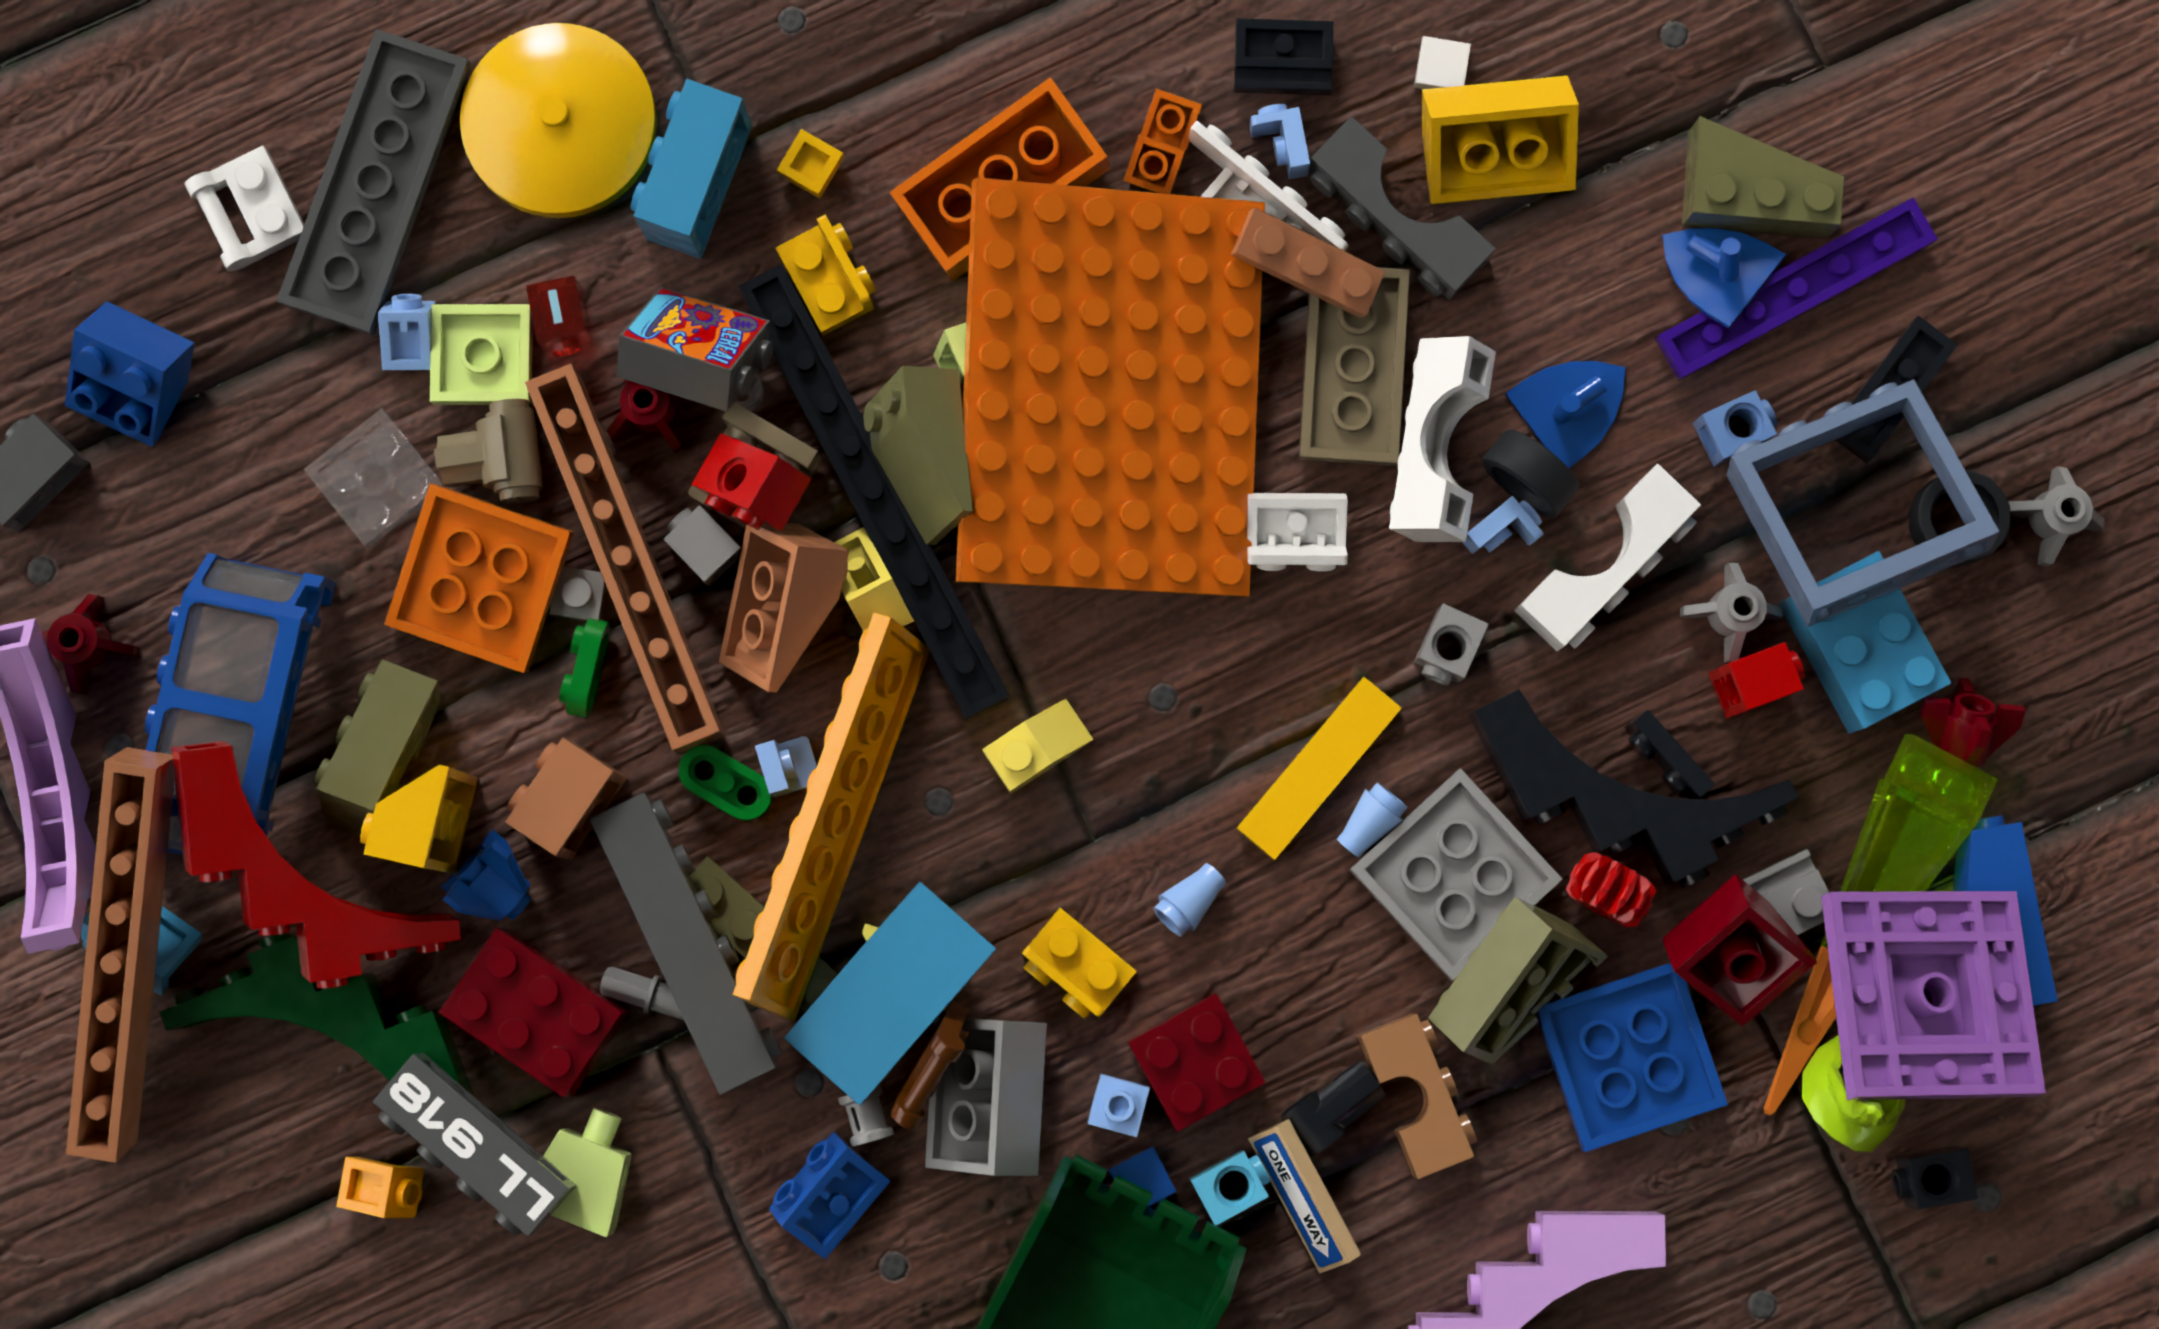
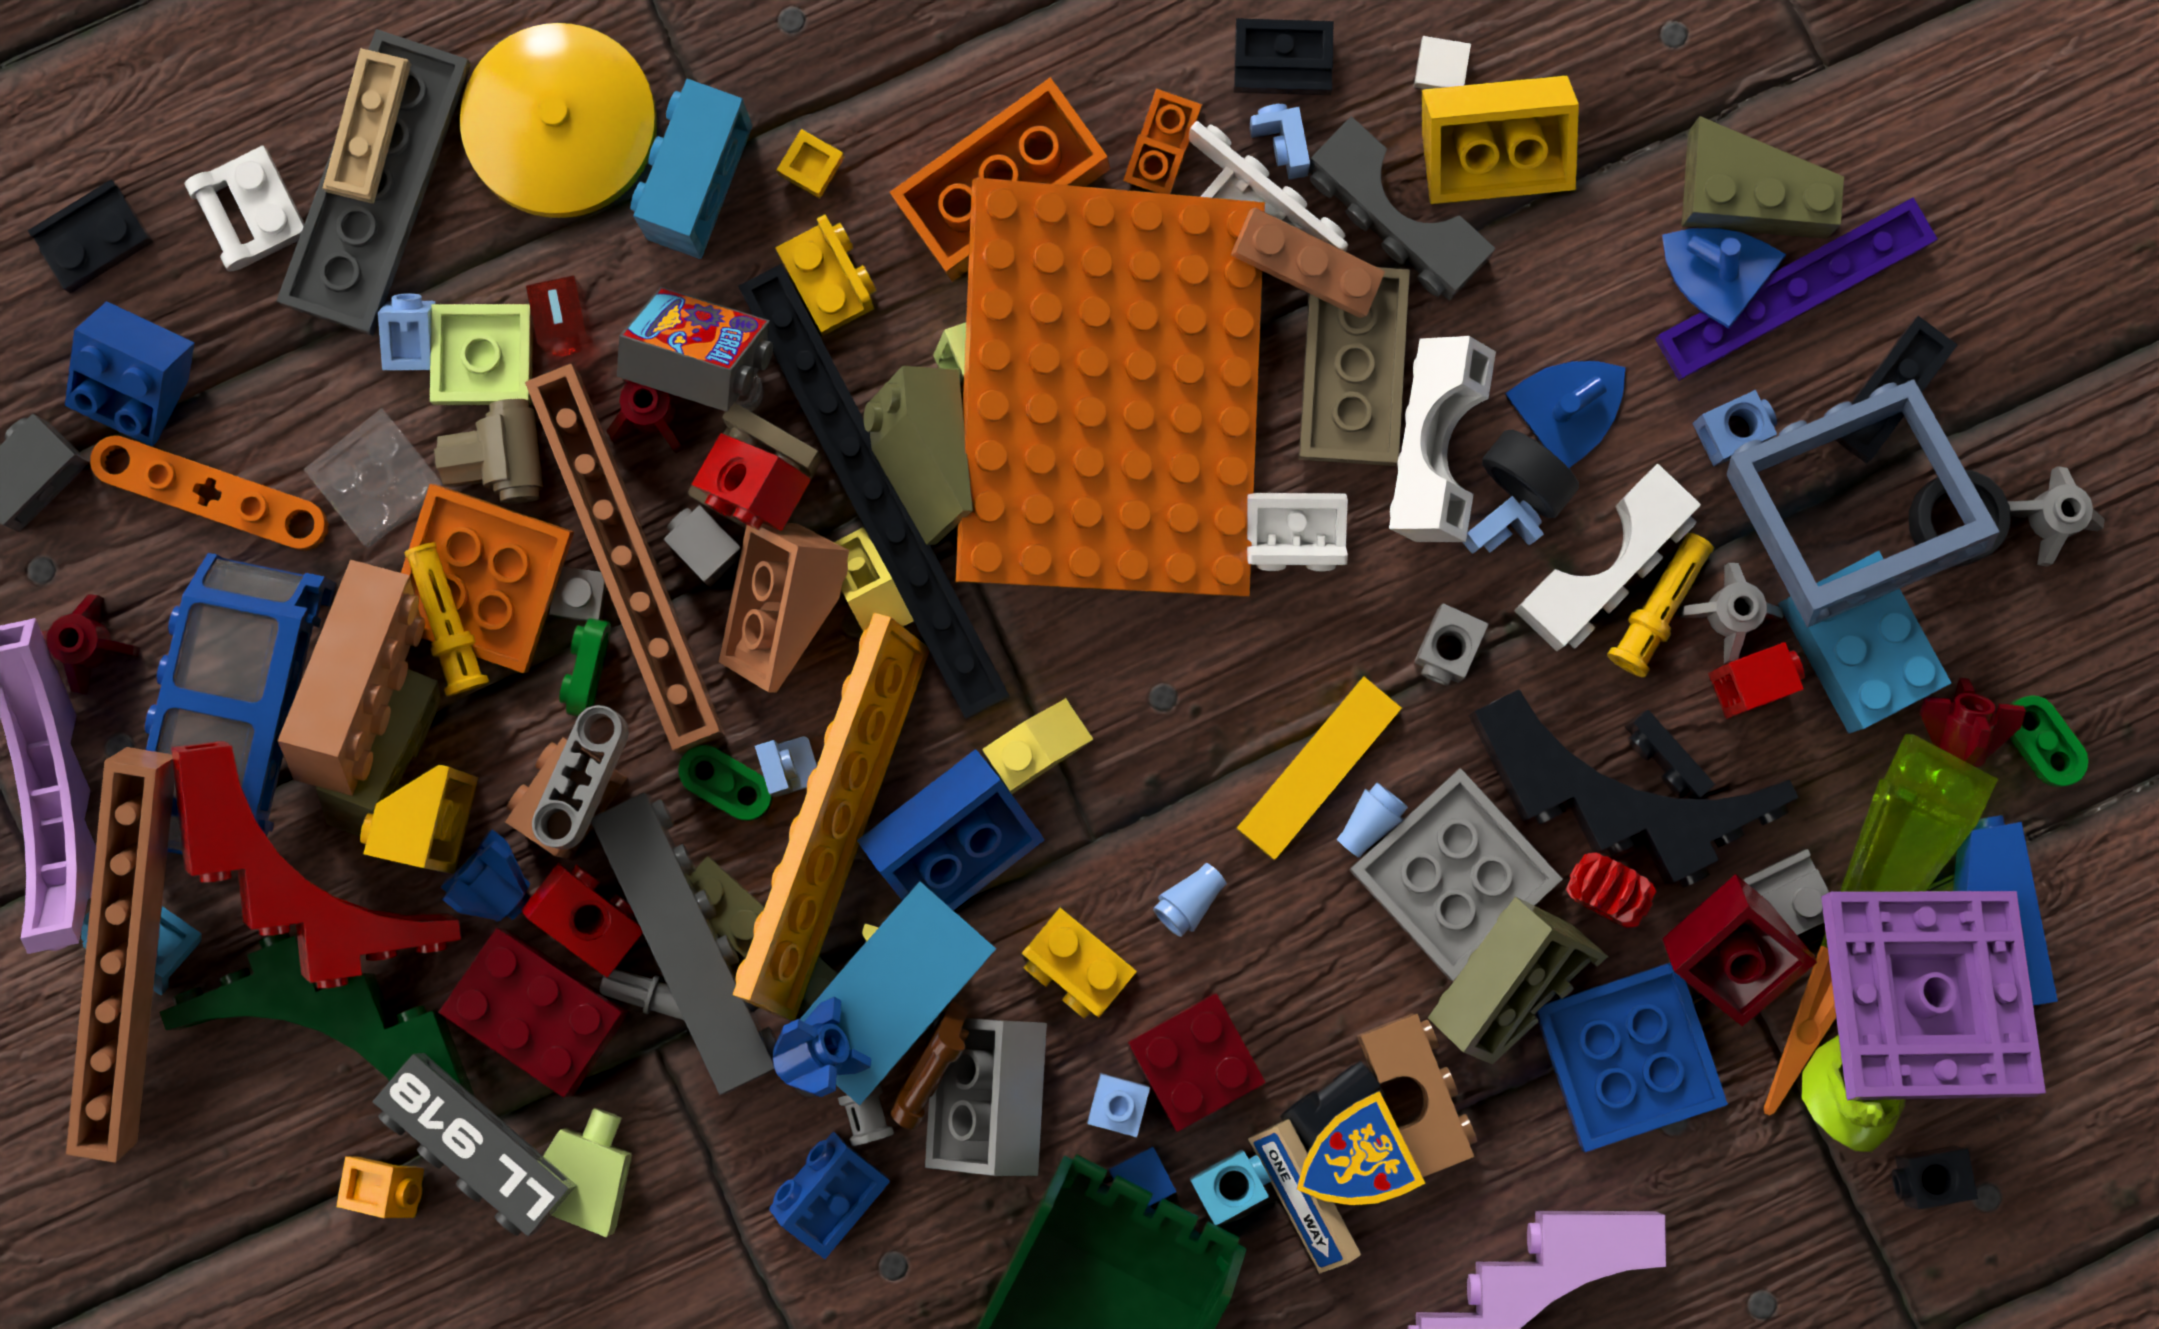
none -> black plate [28,179,153,293]
none -> orange piece [90,436,329,551]
none -> nougat brick [278,560,425,796]
none -> tan tile [323,48,411,204]
none -> yellow pin [404,542,490,697]
none -> red brick [521,863,643,978]
none -> light grey beam [532,705,629,849]
none -> blue brick [773,997,871,1097]
none -> blue slope [857,749,1045,910]
none -> shield [1296,1091,1426,1205]
none -> yellow pin [1607,533,1714,677]
none -> green plate [2009,695,2088,787]

